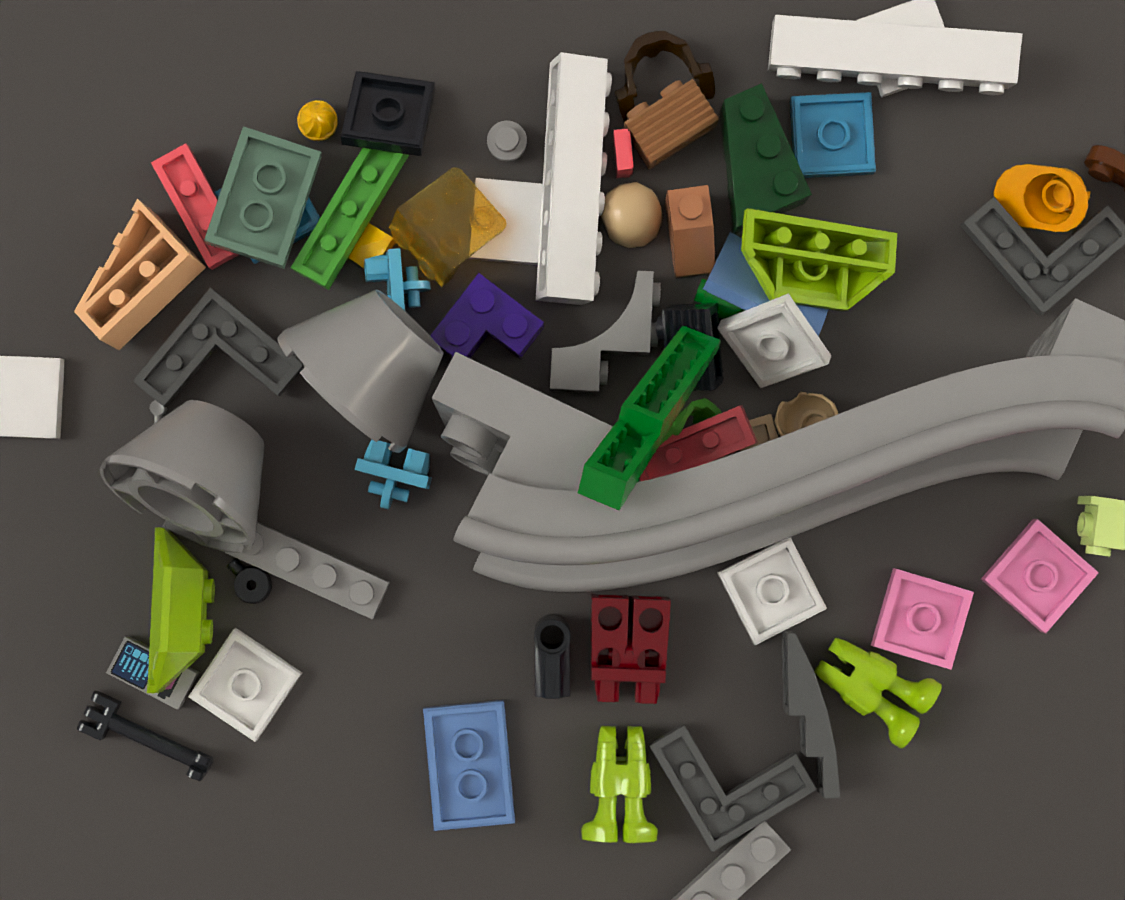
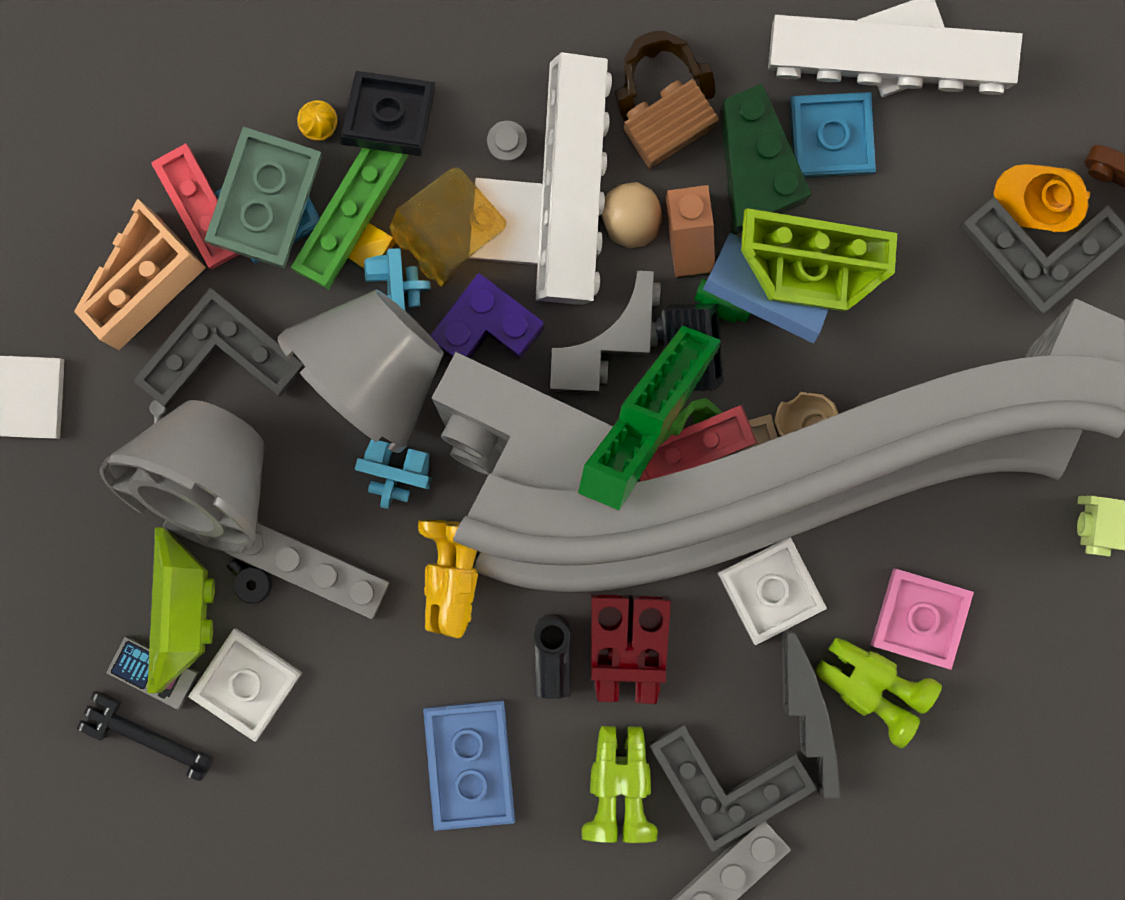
coral tile [612,129,634,178] -> none
white tile [717,293,831,388] -> none
bright pink tile [981,519,1099,633] -> none
none -> yellow piece [418,519,478,638]

